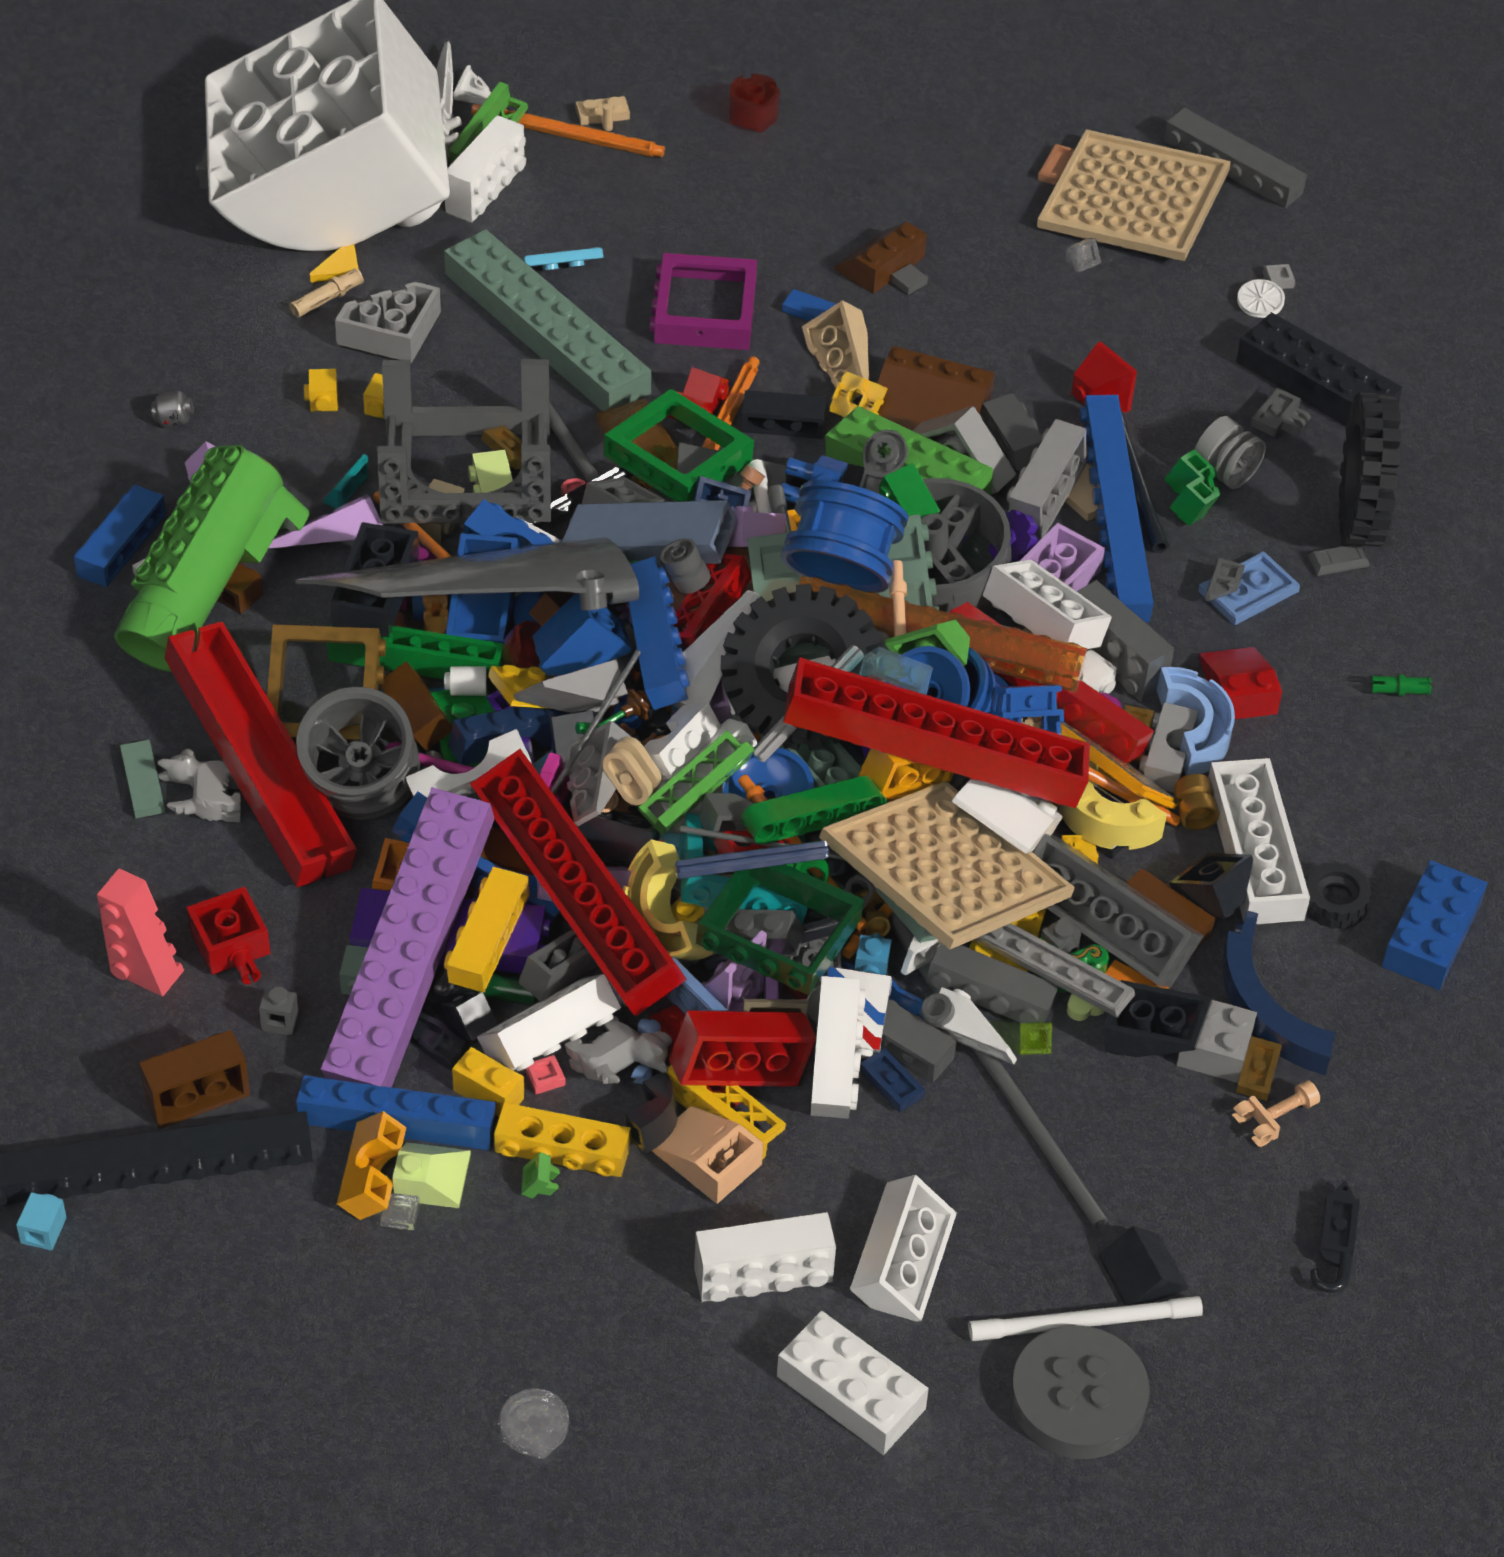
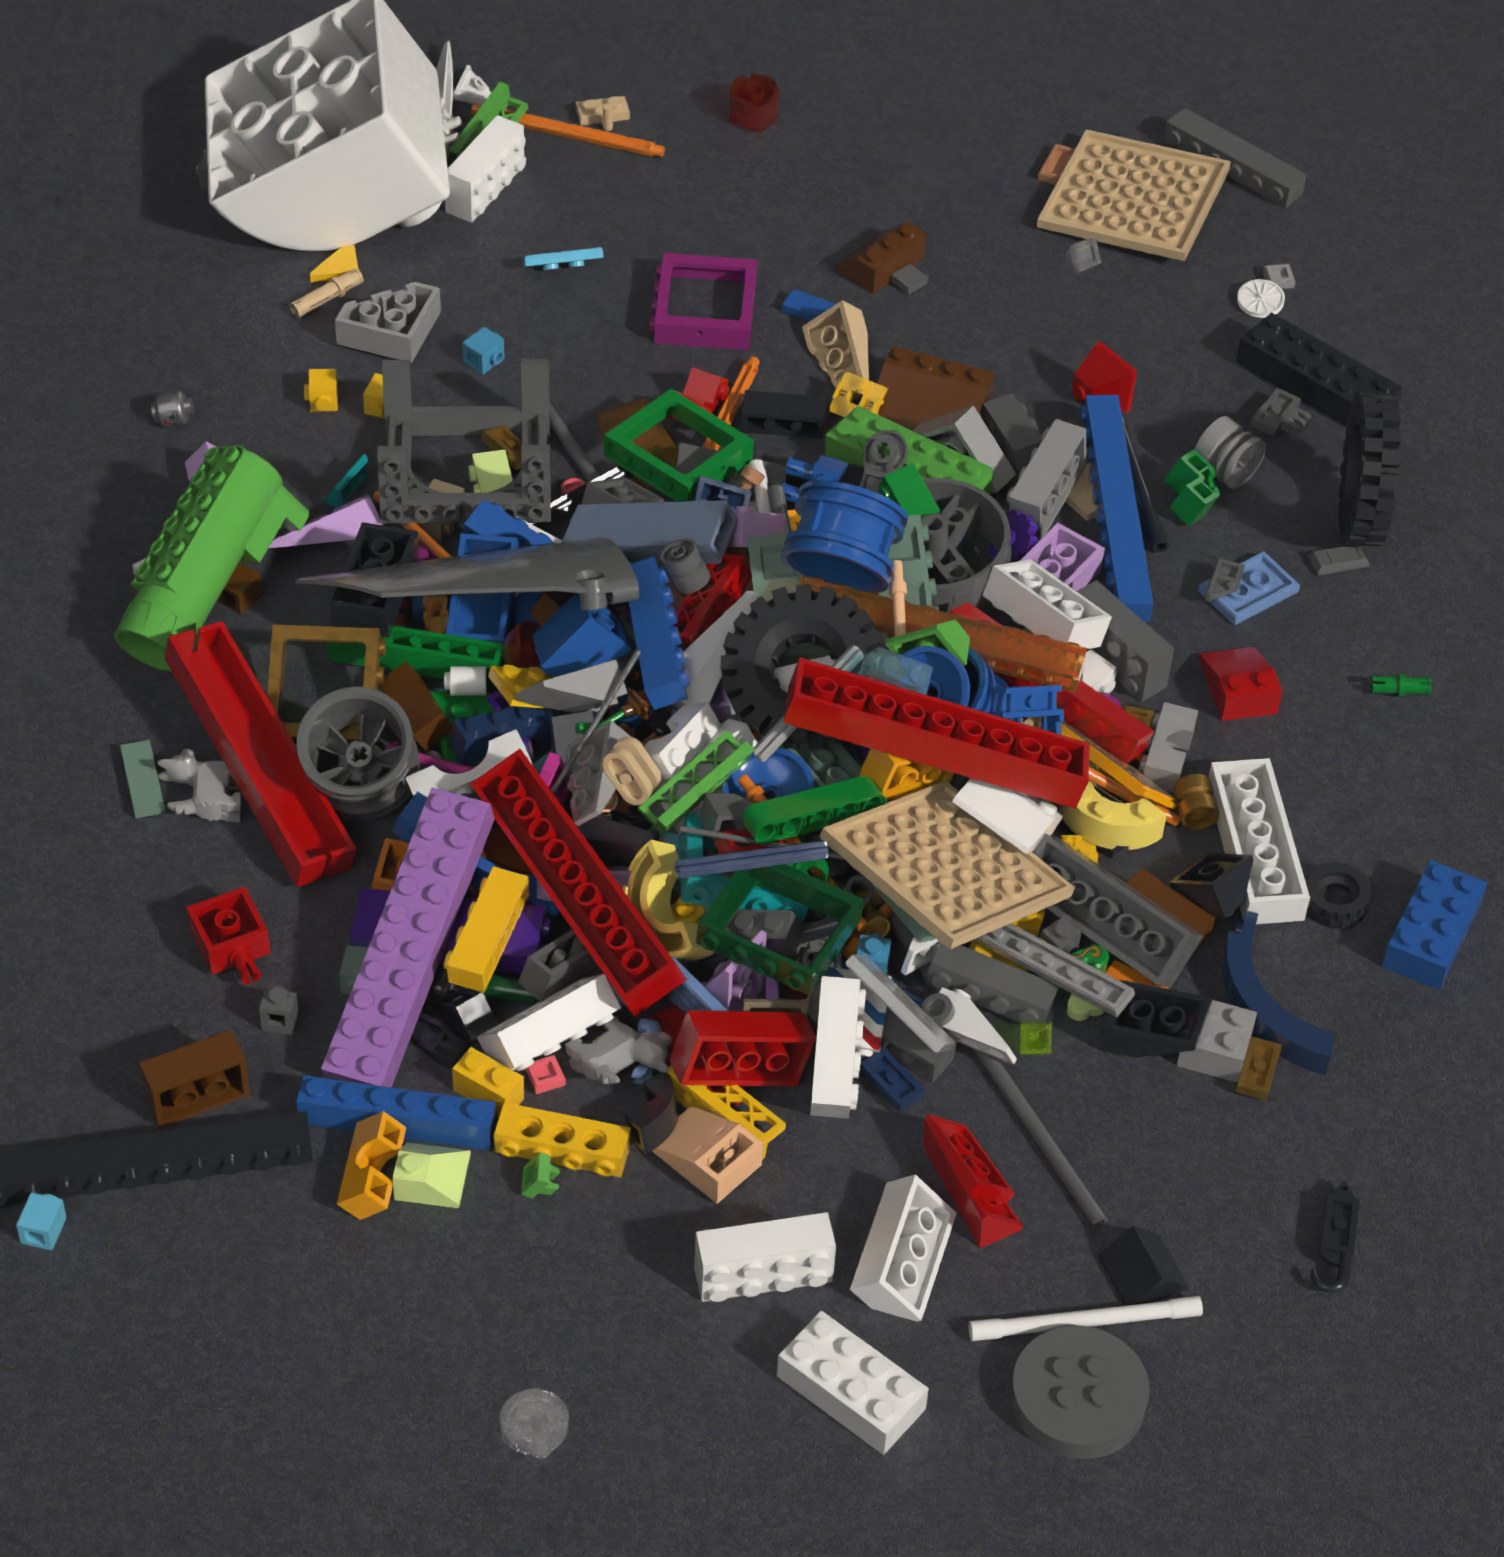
blue brick [74,484,166,588] -> none
coral wedge [97,869,184,997] -> none
clear tile [381,1193,420,1230] -> none
sand green brick [444,229,651,417] -> none
light blue brick [1156,667,1235,776] -> none
light nougat bar [1232,1080,1320,1147] -> none
none -> dark azure brick [462,327,505,375]
none -> light grey tile [845,954,956,1053]
none -> red slope [923,1114,1024,1248]

